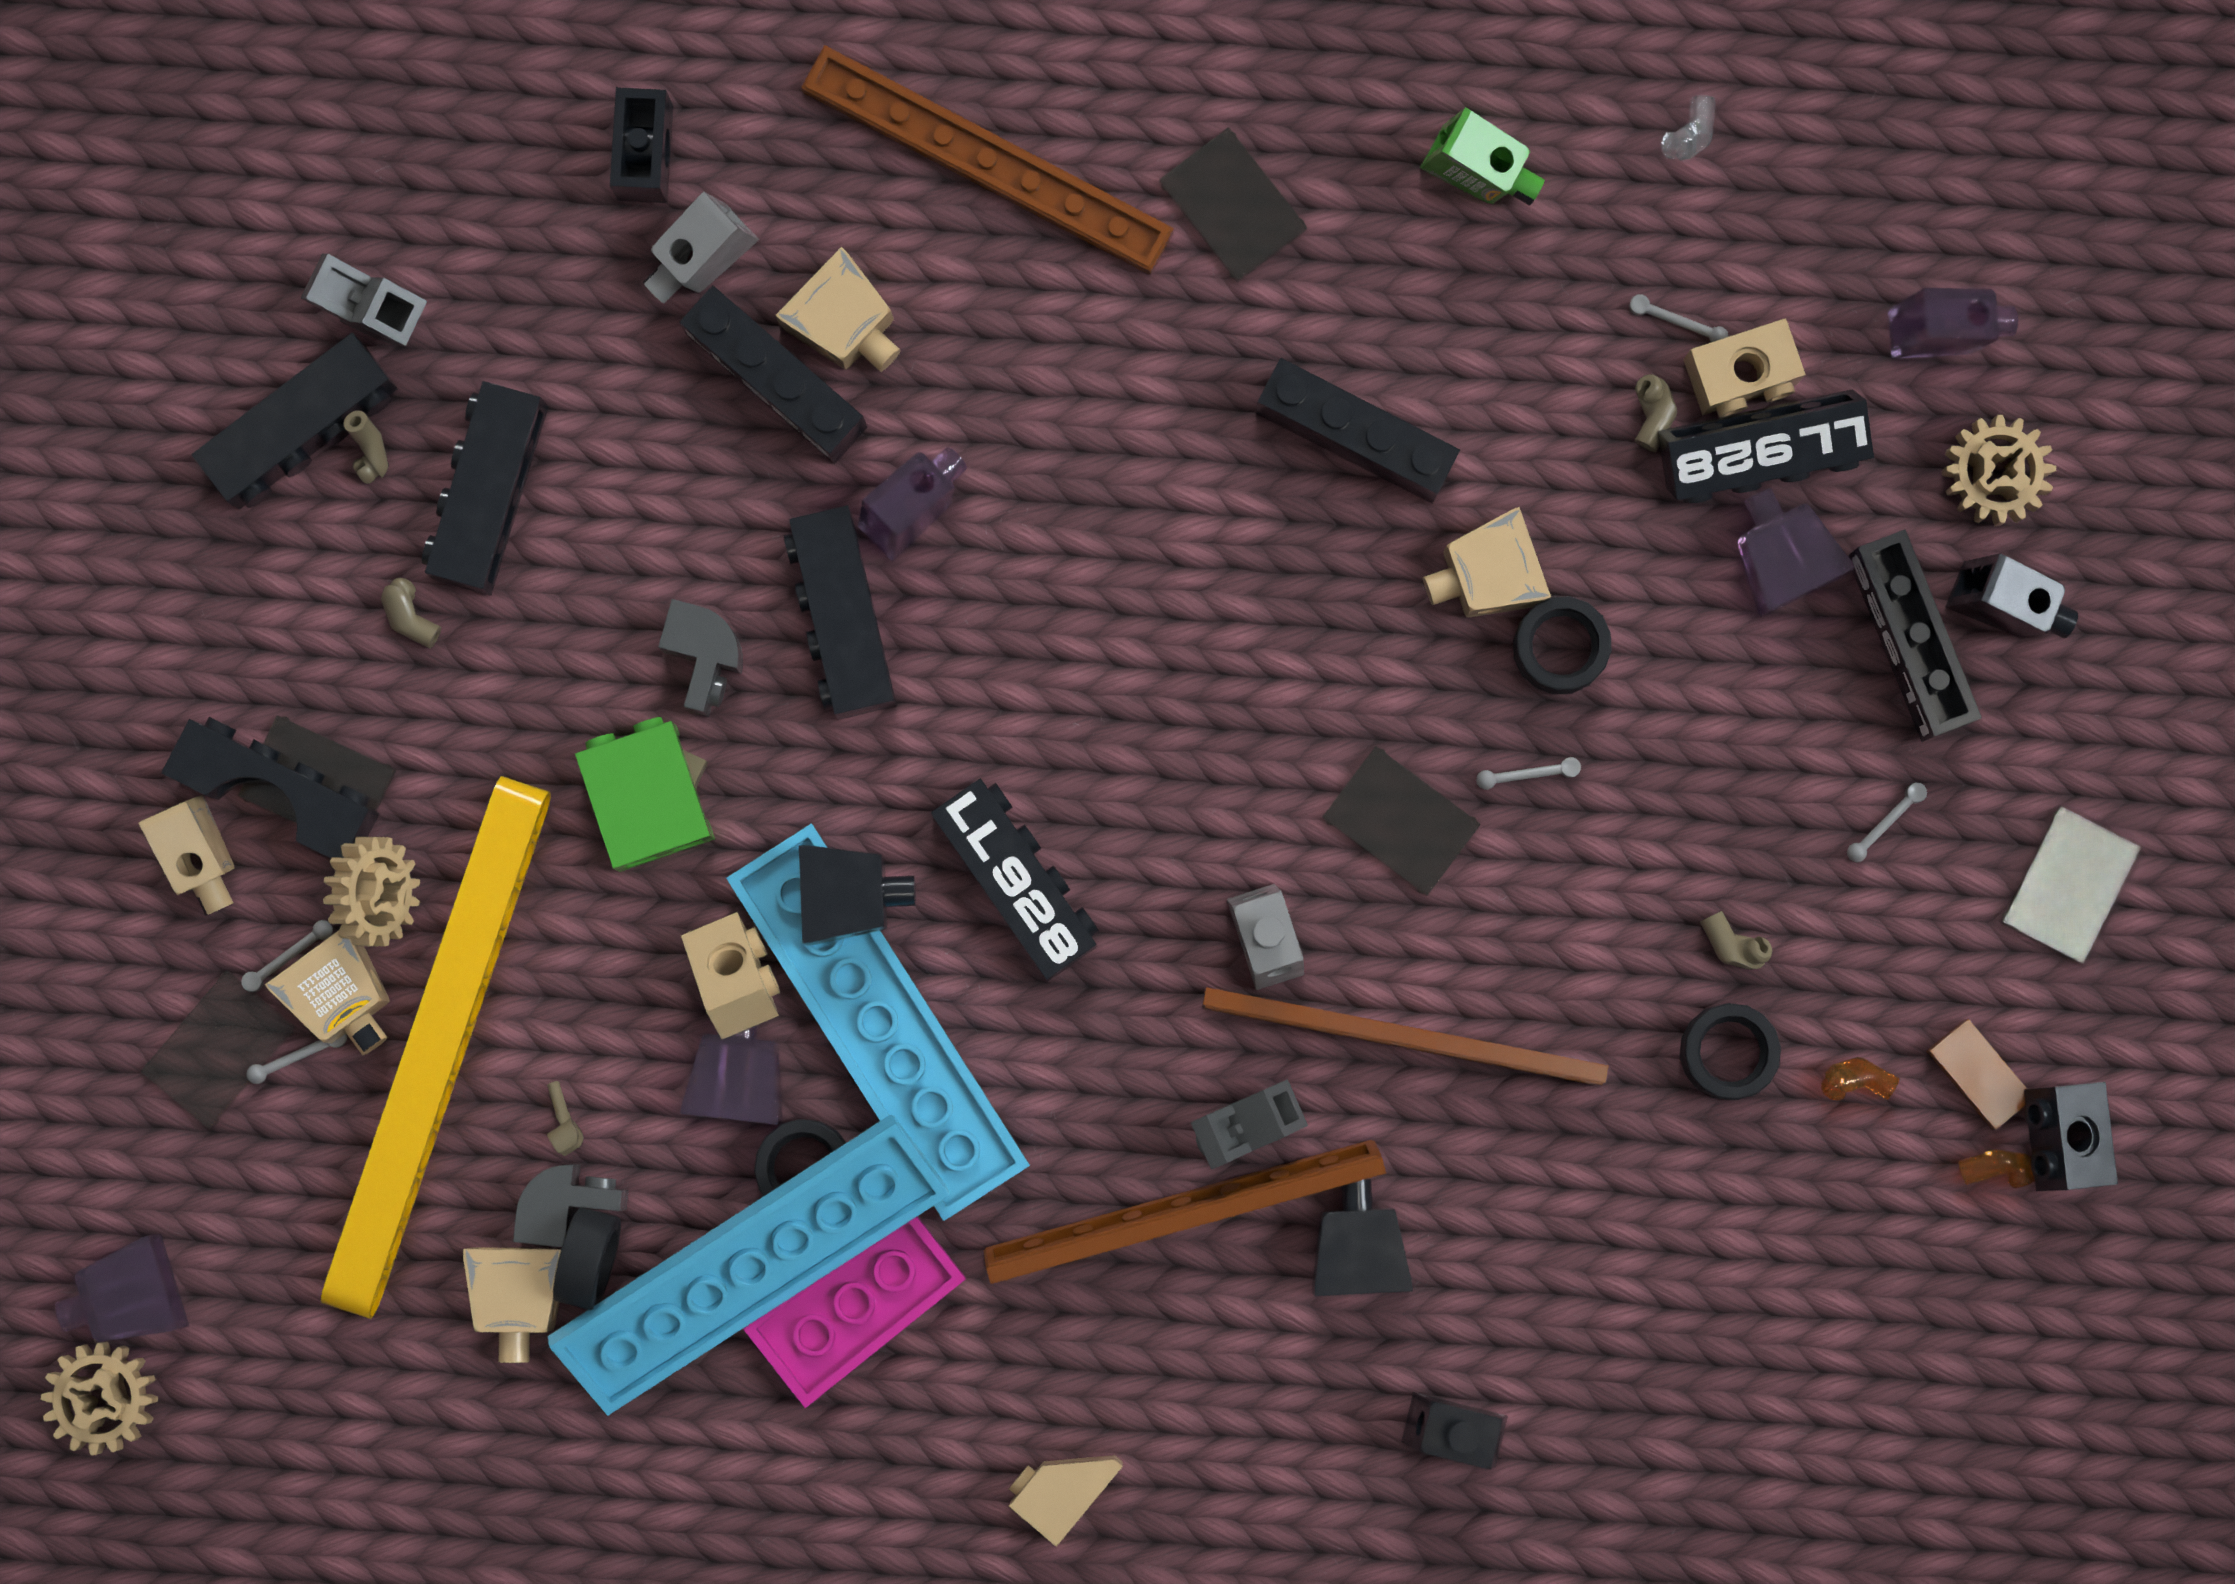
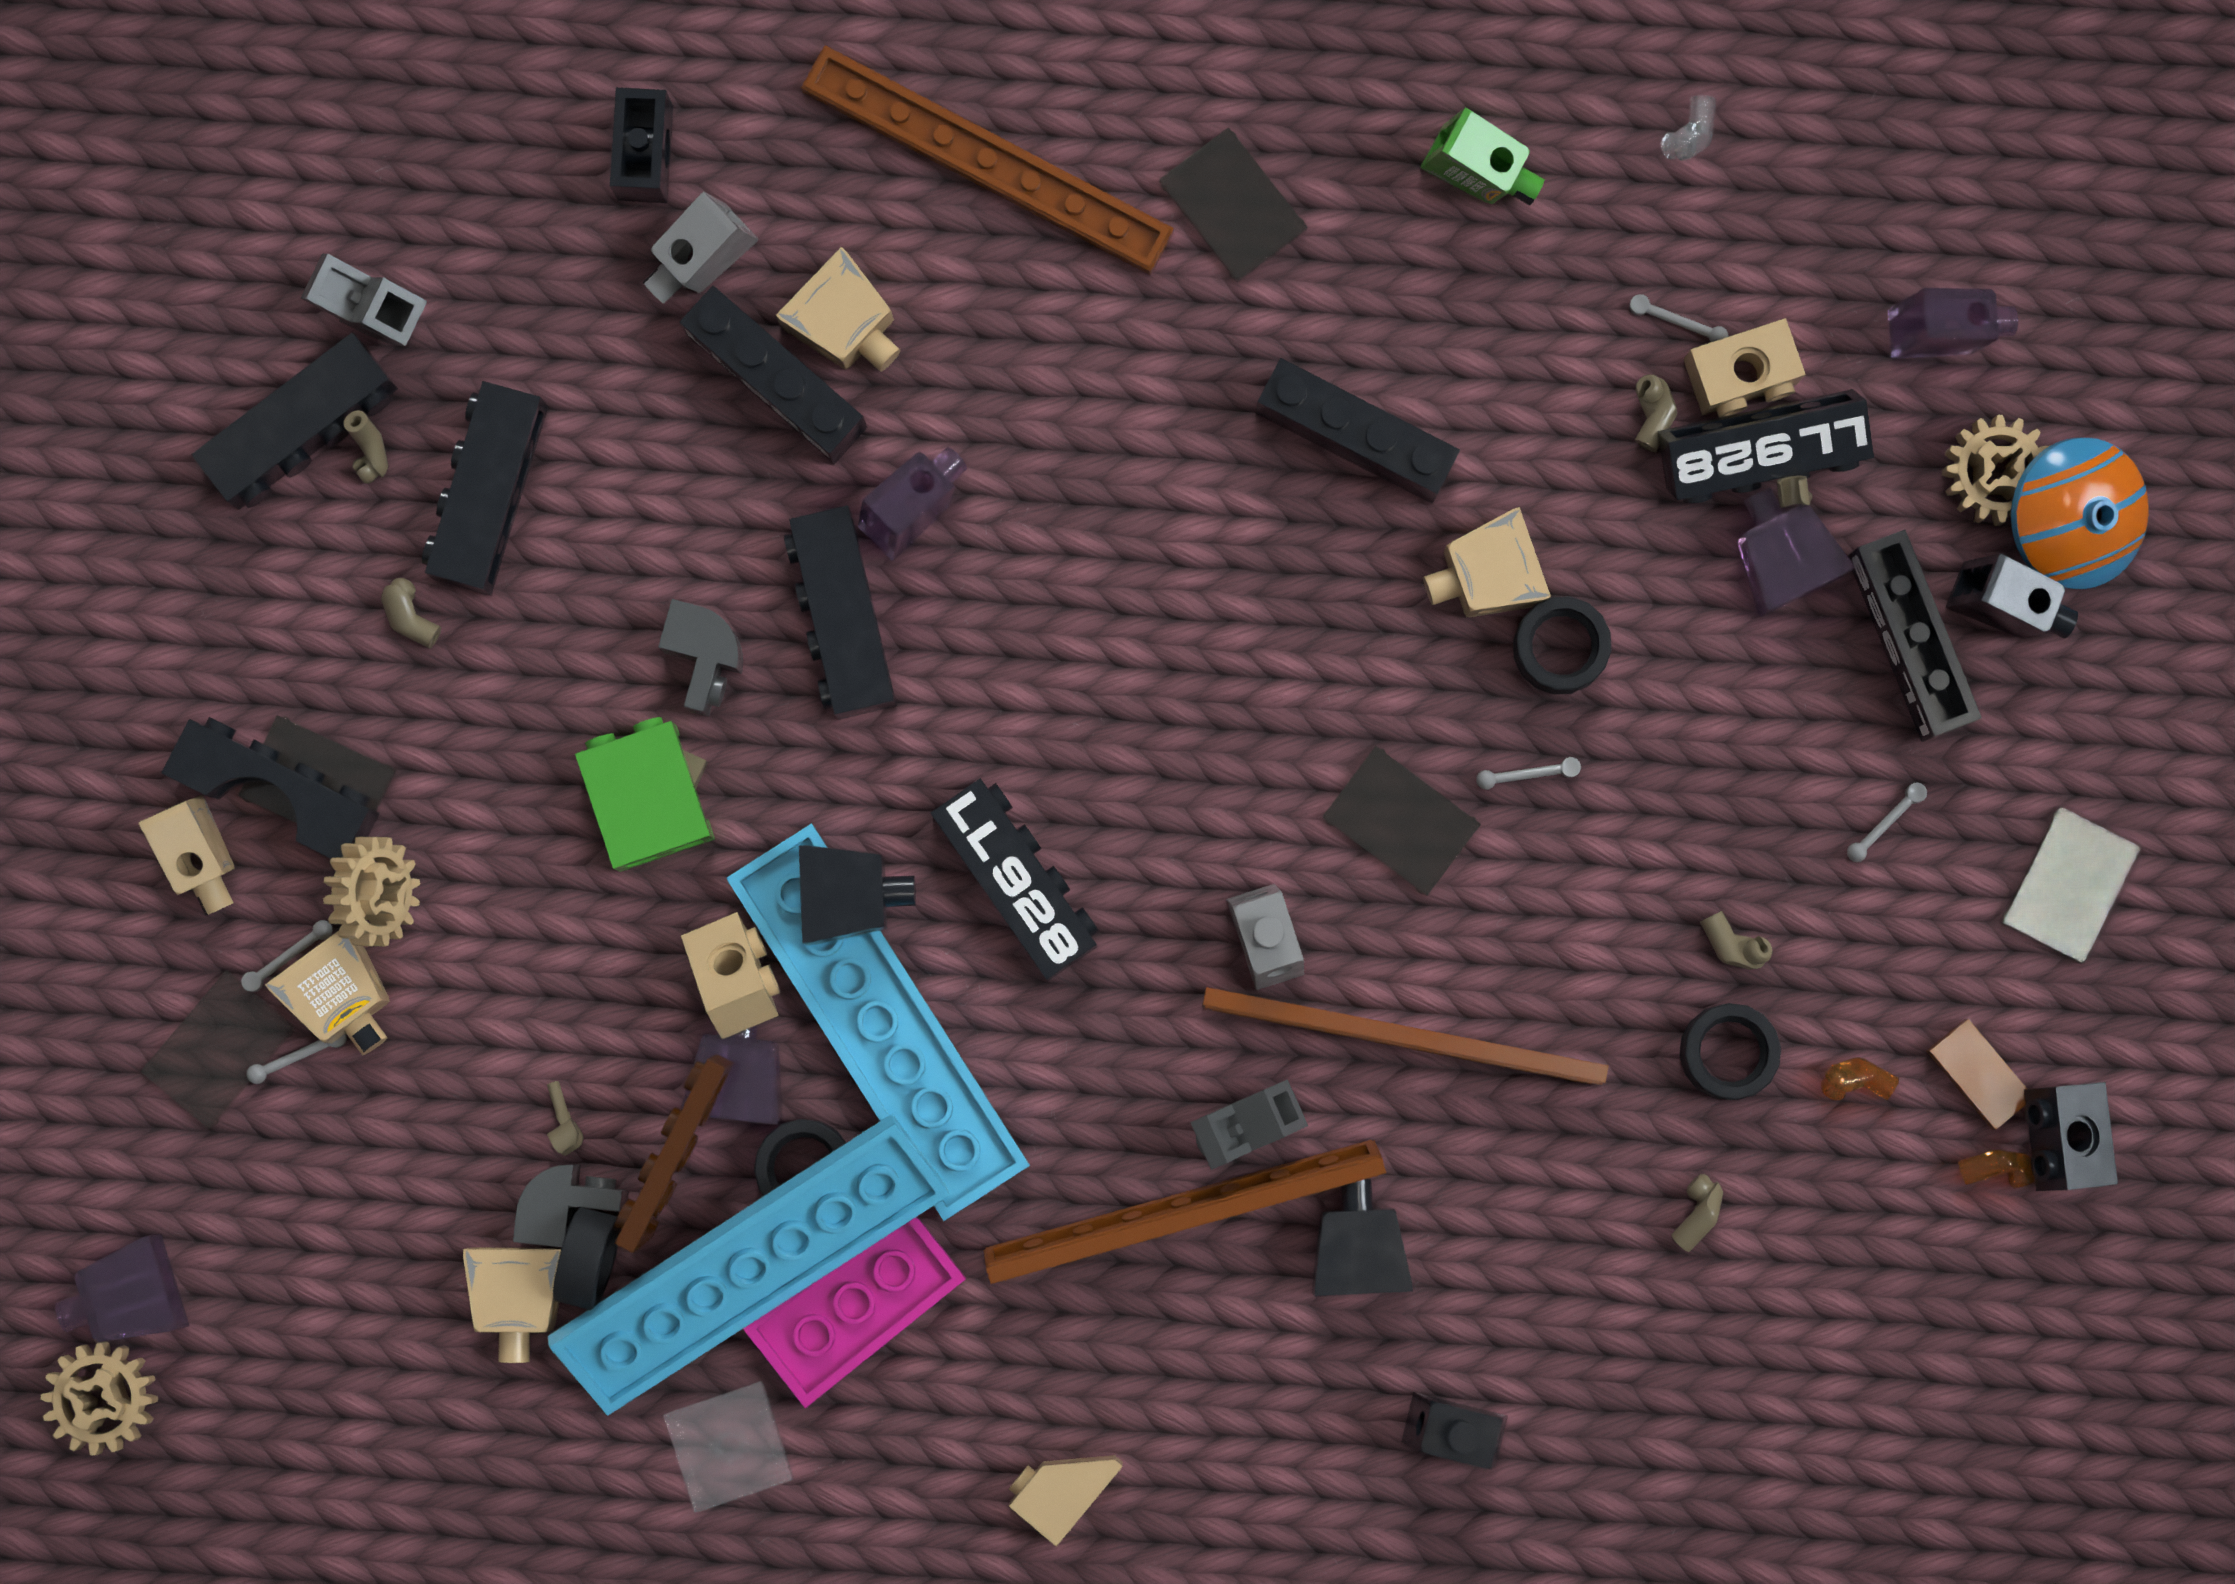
yellow beam [321,776,551,1319] -> none
none -> reddish brown wing [614,1054,734,1253]
none -> clear plate [663,1381,794,1513]
none -> dark tan arm [1671,1174,1723,1252]
none -> dark tan hand [1777,476,1813,508]
none -> orange dish [2011,437,2149,589]

